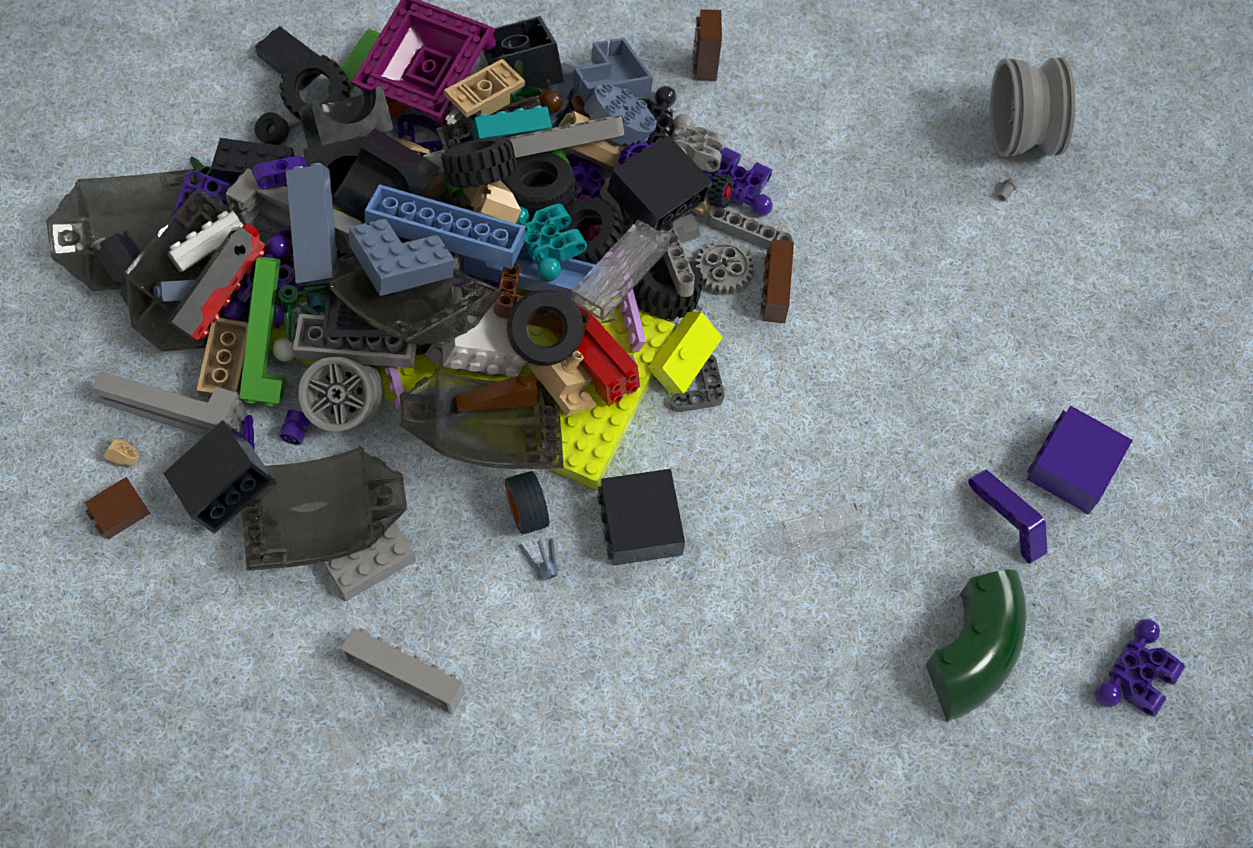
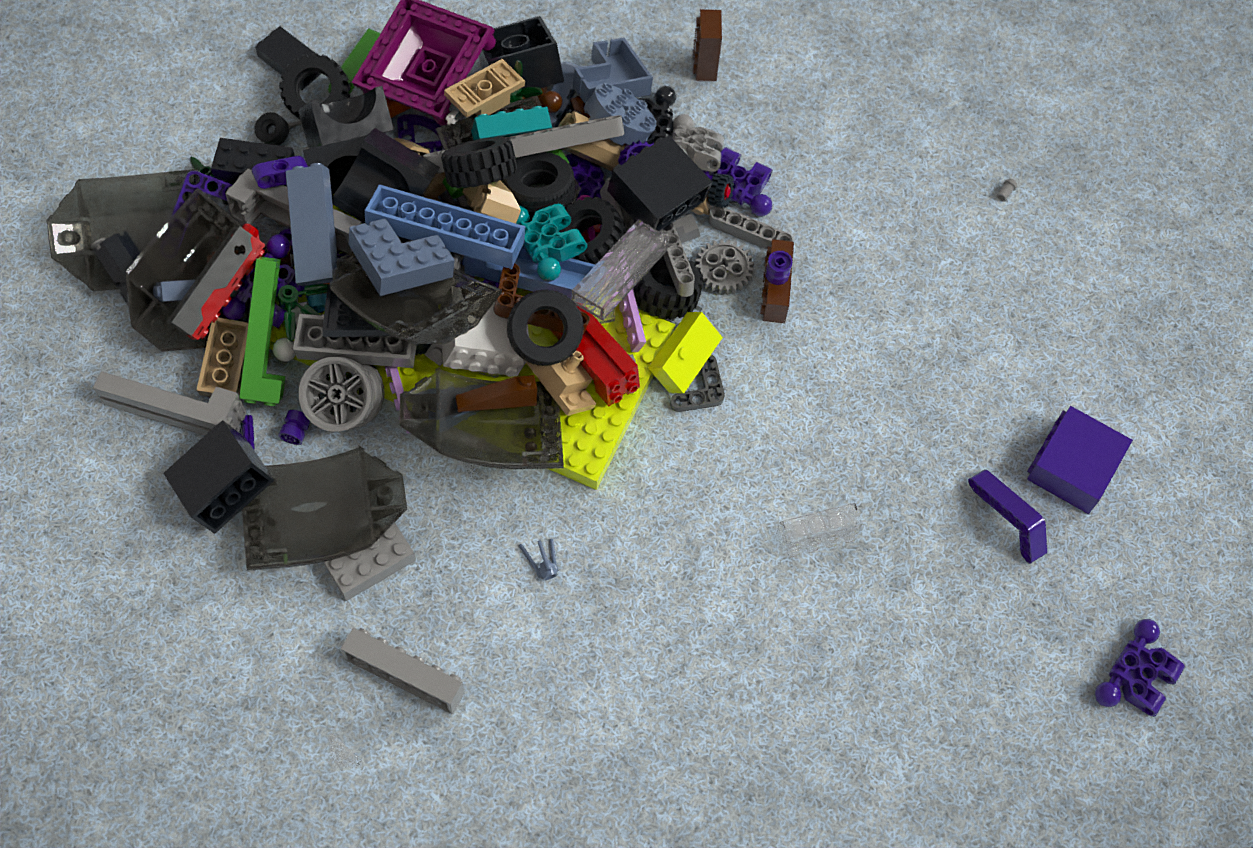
reddish brown brick [84,477,151,539] -> none
tan rock [103,438,139,466] -> none
white brick [167,211,243,272] -> none
black wheel [505,471,550,534] -> none
black brick [597,469,685,566] -> none
dark green brick [925,569,1027,722] -> none
light grey wheel [990,58,1075,157] -> none
none -> dark purple wheel [765,251,793,285]

